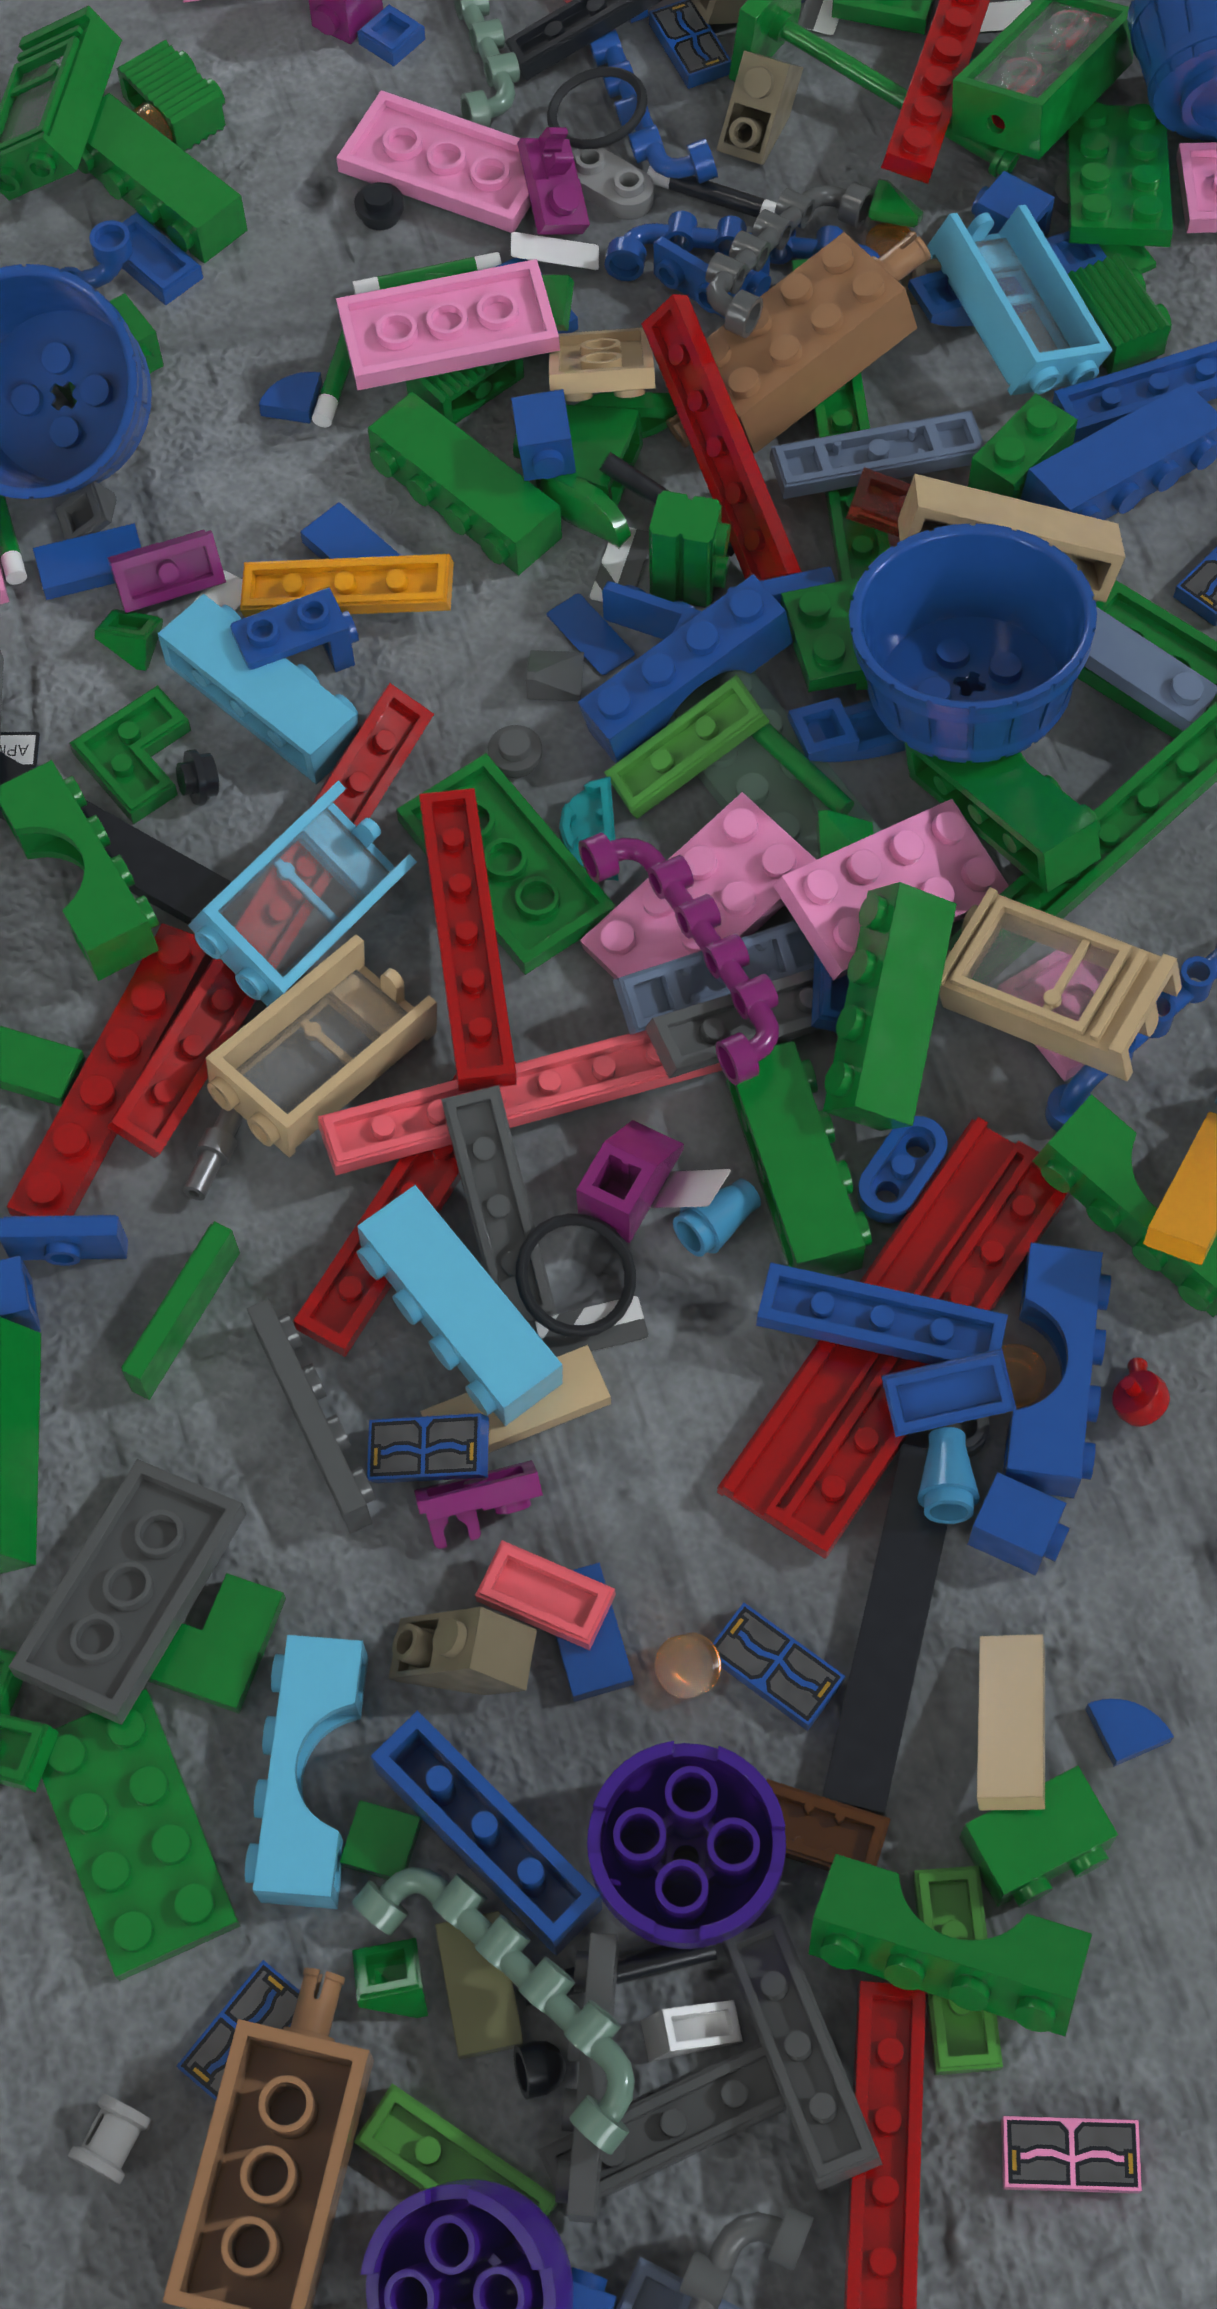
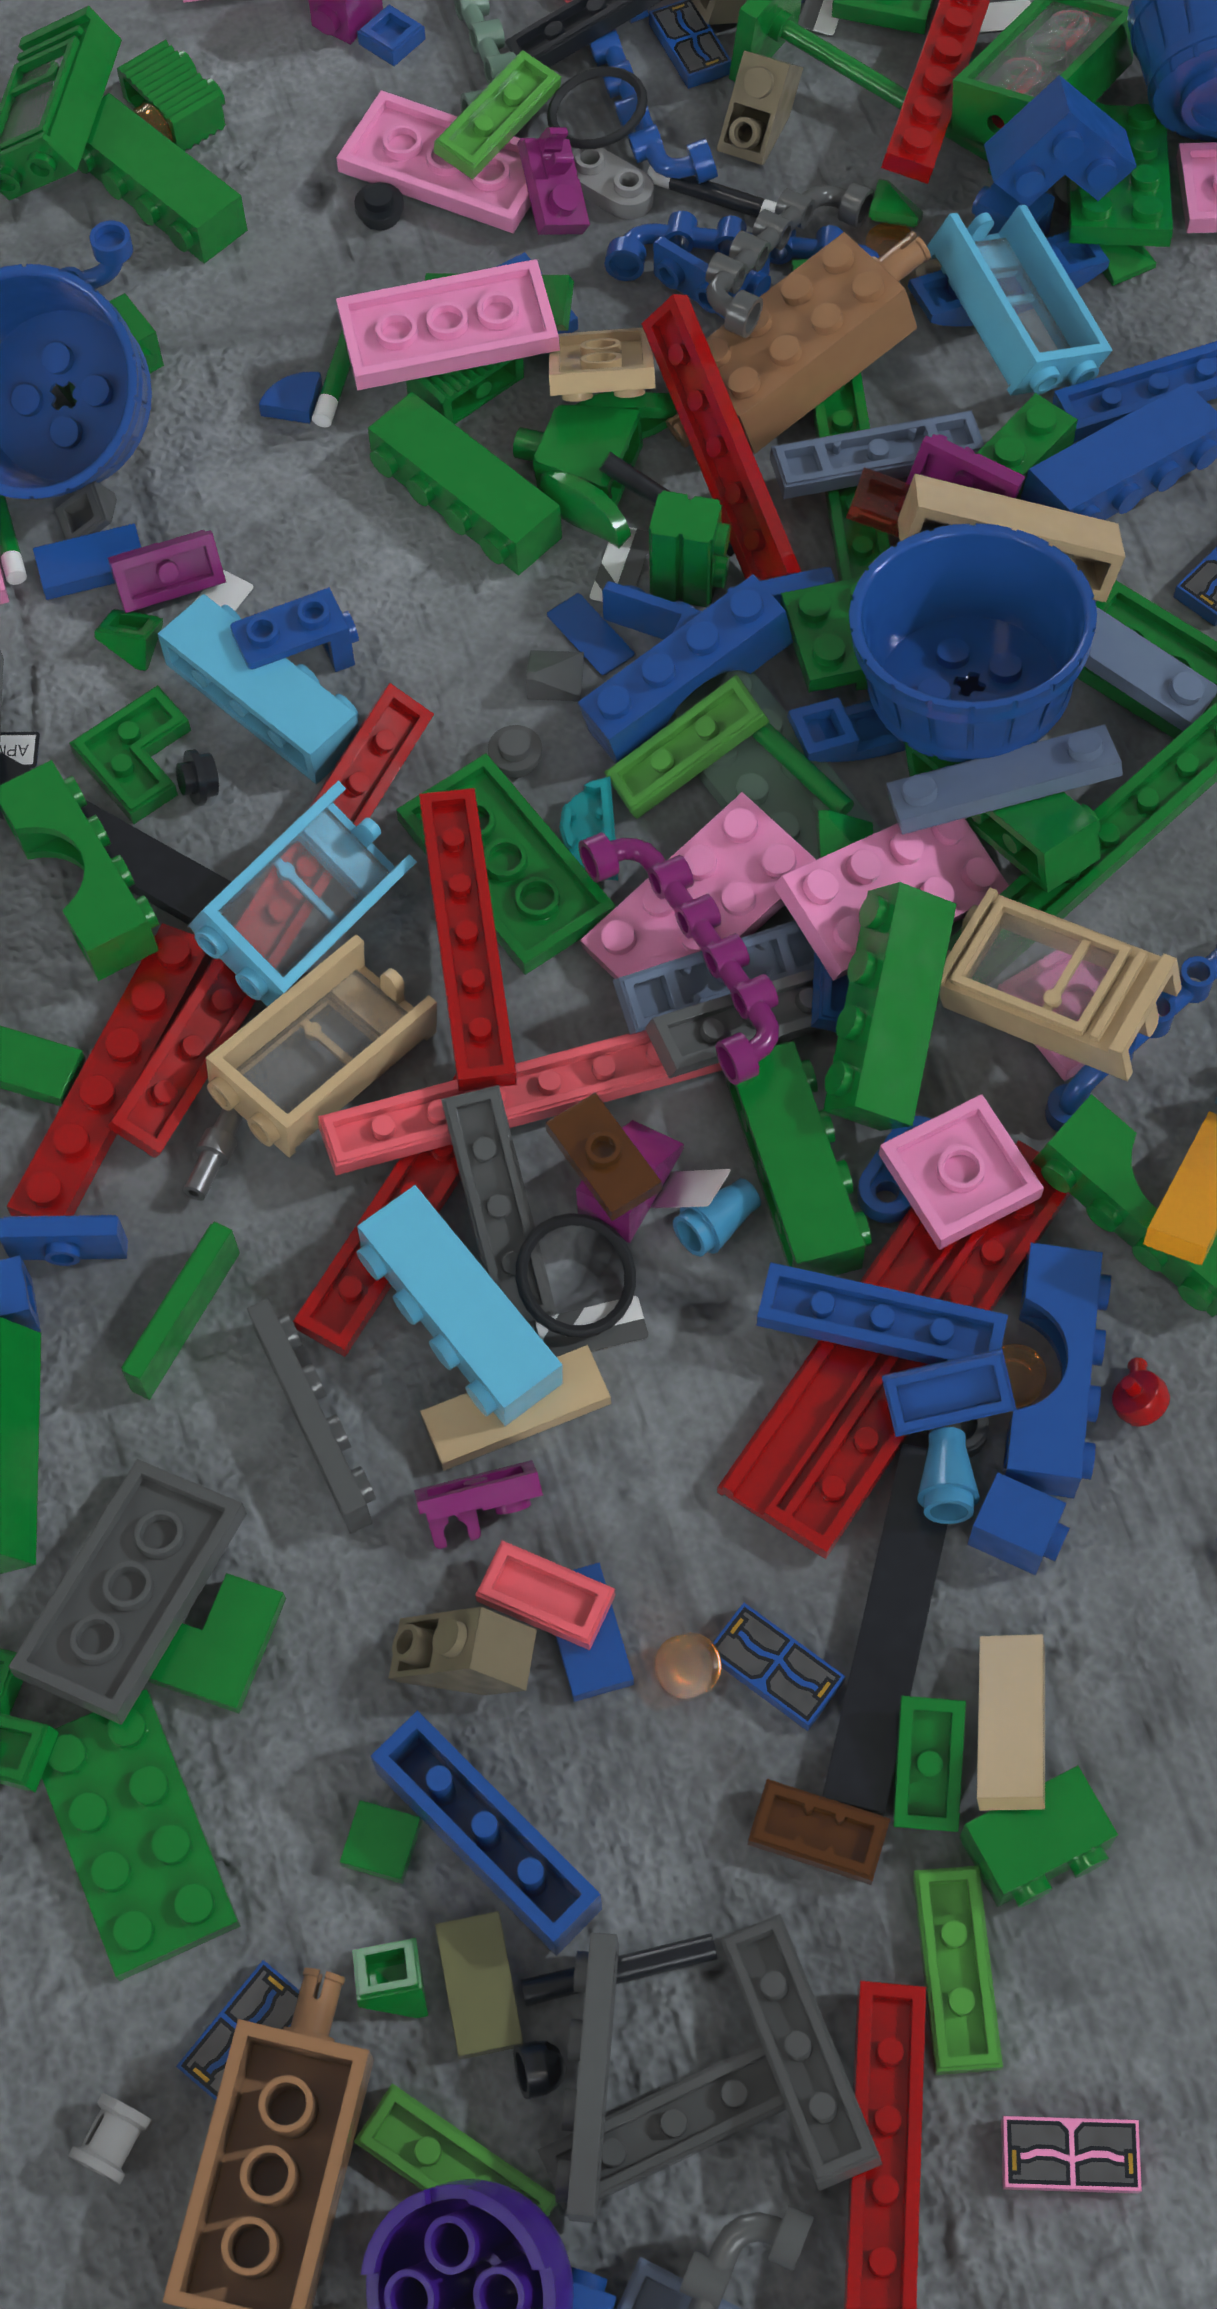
blue tile [122,212,203,305] -> none
light orange tile [240,554,454,618] -> none
medium azure arch [245,1635,369,1909] -> none
blue tile [300,502,401,559] -> none
green bar [352,252,502,295] -> none
sand green bar [352,1867,635,2155] -> none
tile [367,1413,489,1483] -> none
white sticker [511,232,599,270] -> none
blue brick [511,389,576,481] -> none
dark purple cylinder [587,1741,786,1949] -> none
white piece [641,2000,743,2062] -> none
green arch [808,1854,1092,2037] -> none
green brick [1068,253,1172,374] -> none
blue tile [1085,1699,1174,1767] -> none
none -> bright green tile [433,50,562,180]
none -> reddish brown plate [546,1092,662,1221]
none -> bright pink plate [879,1094,1044,1250]
none -> sand blue plate [886,724,1123,835]
none -> green plate [892,1695,966,1832]
none -> magenta plate [906,434,1025,498]
none -> blue brick [984,75,1137,207]

